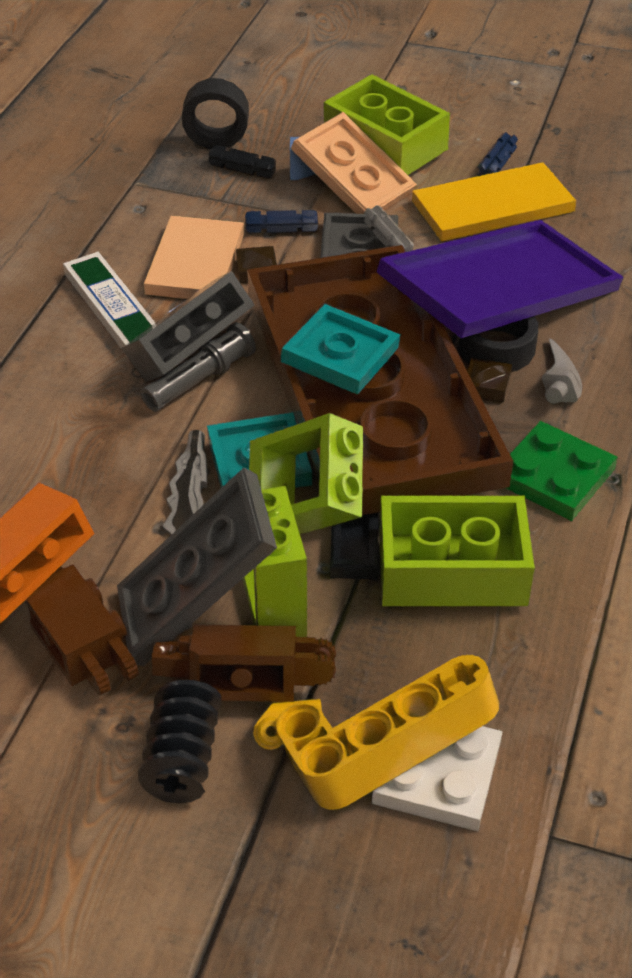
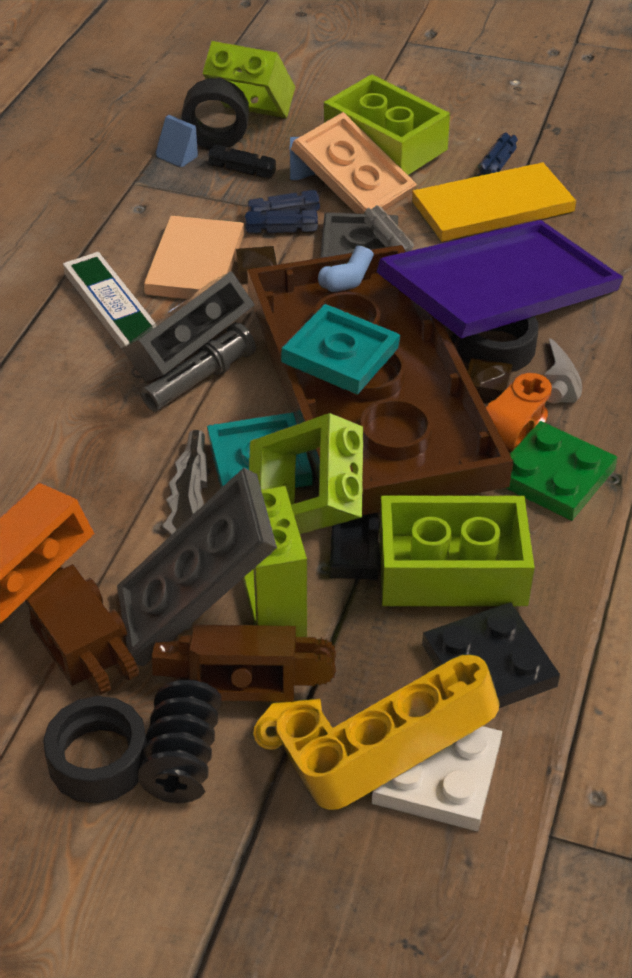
none -> black tyre [43,696,147,803]
none -> medium blue slope [156,115,198,167]
none -> lime window [202,41,295,119]
none -> dark blue axle [248,190,320,215]
none -> light blue arm [318,246,374,292]
none -> black plate [422,602,560,708]
none -> orange piece [486,373,552,452]

